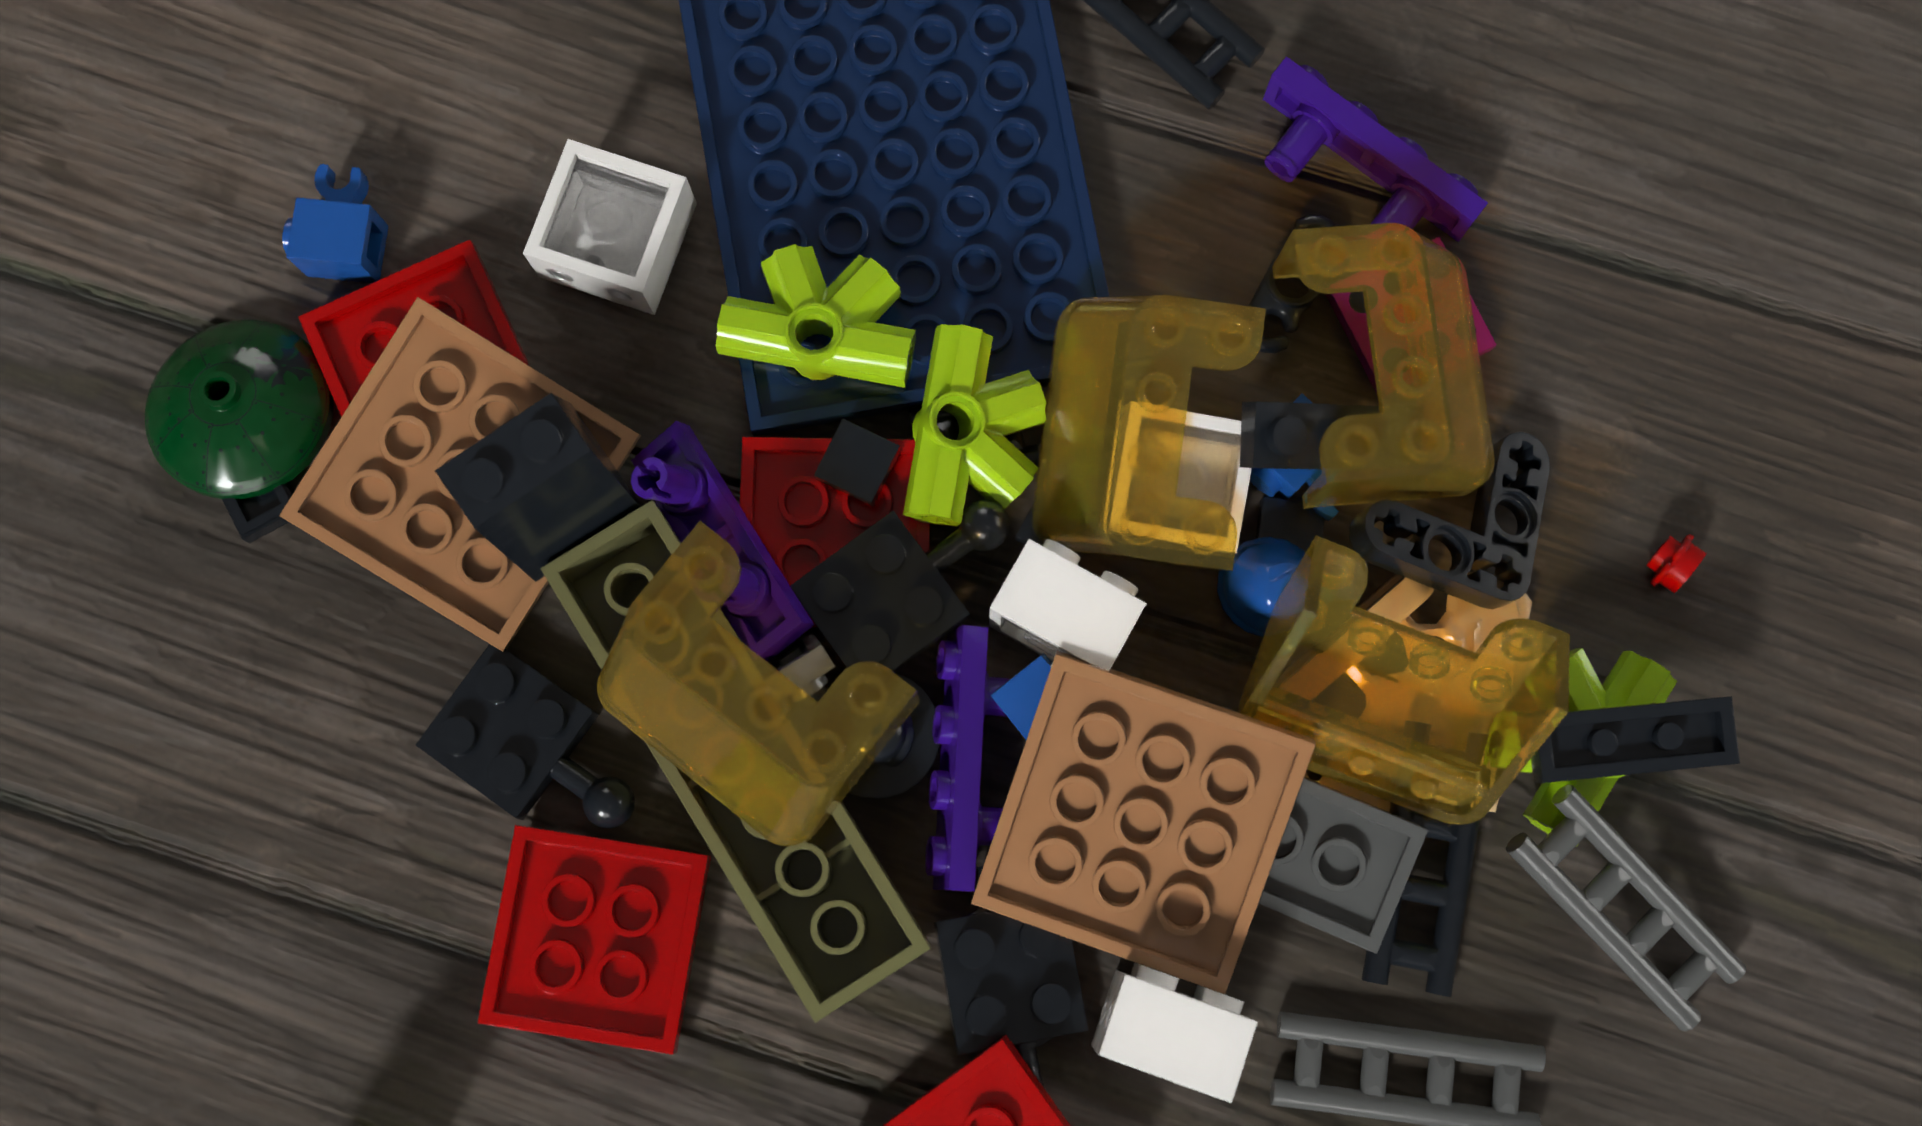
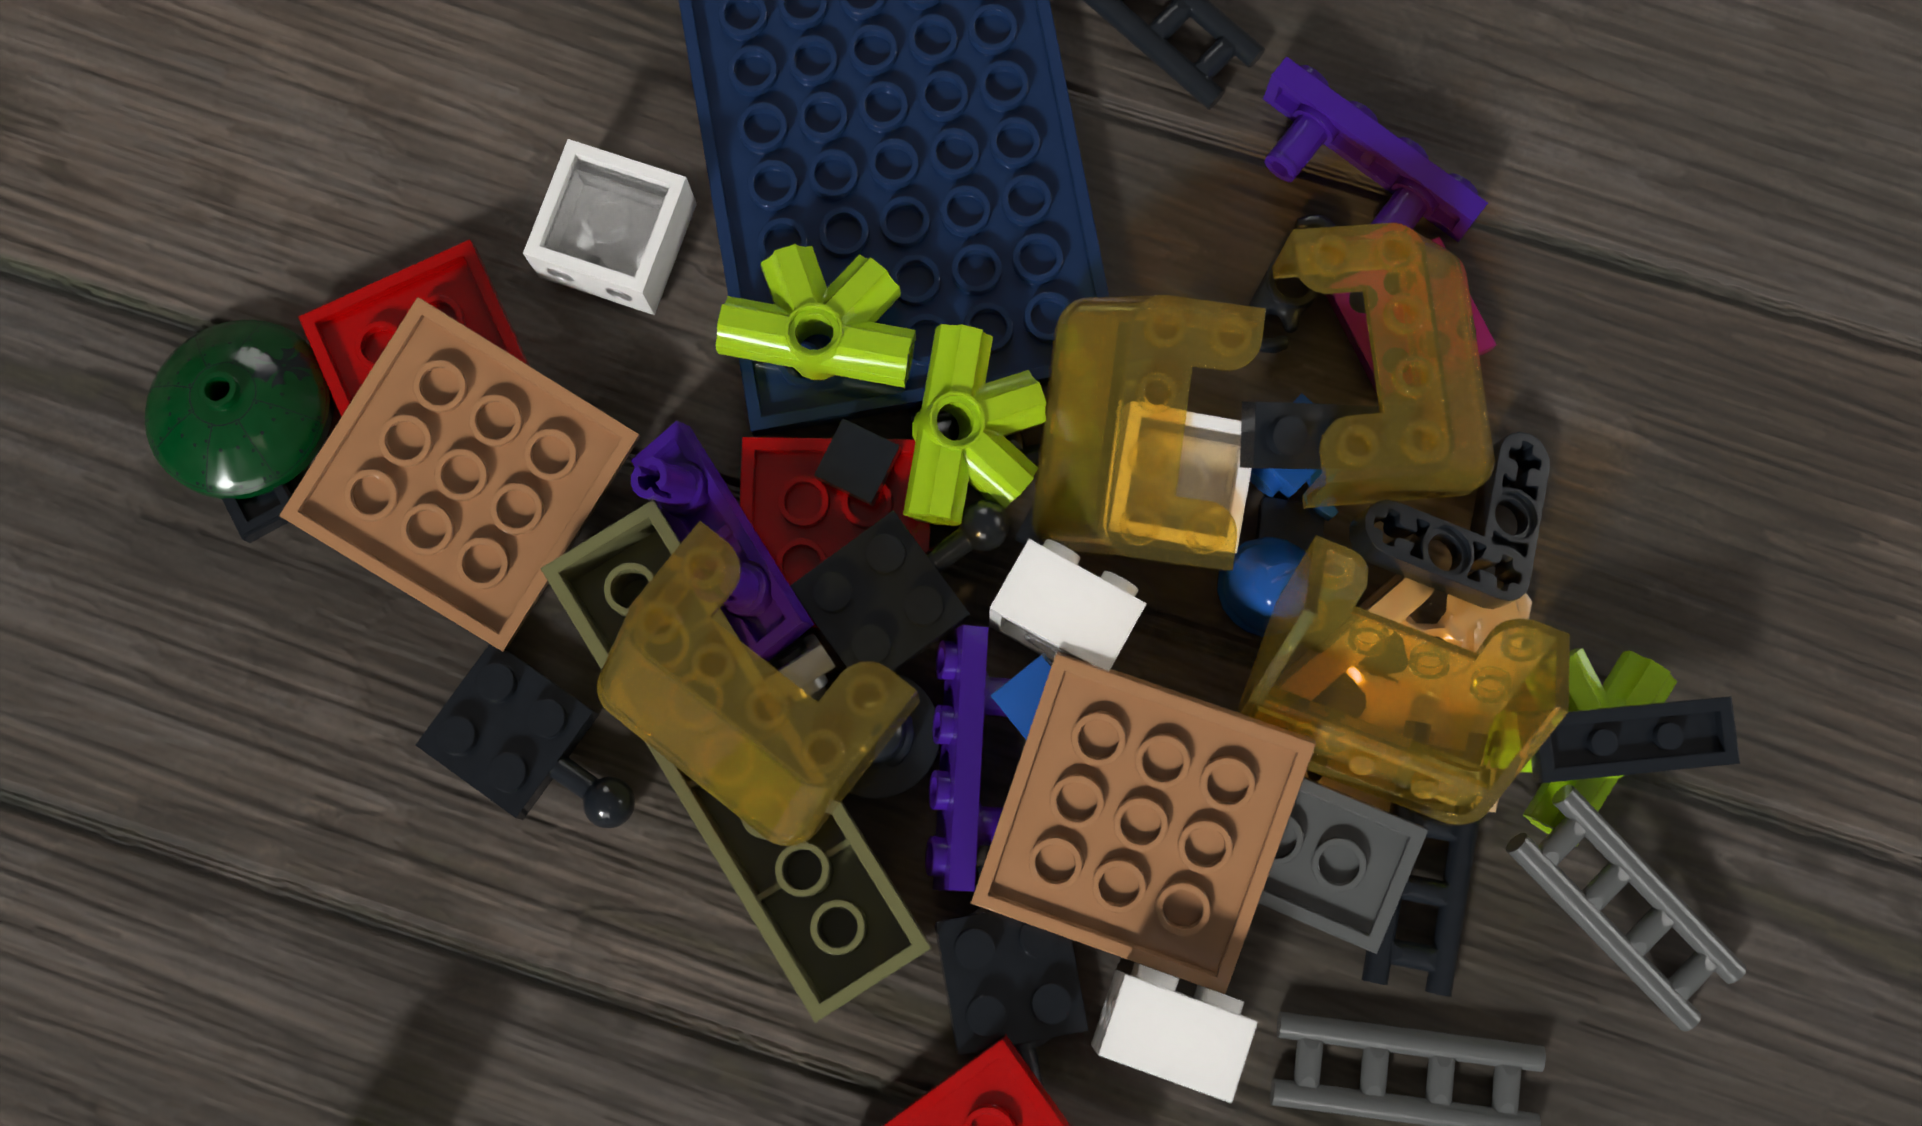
blue brick [282,164,389,283] -> none
black slope [435,393,641,582] -> none
red plate [477,825,711,1055] -> none
red plate [1646,534,1707,594] -> none

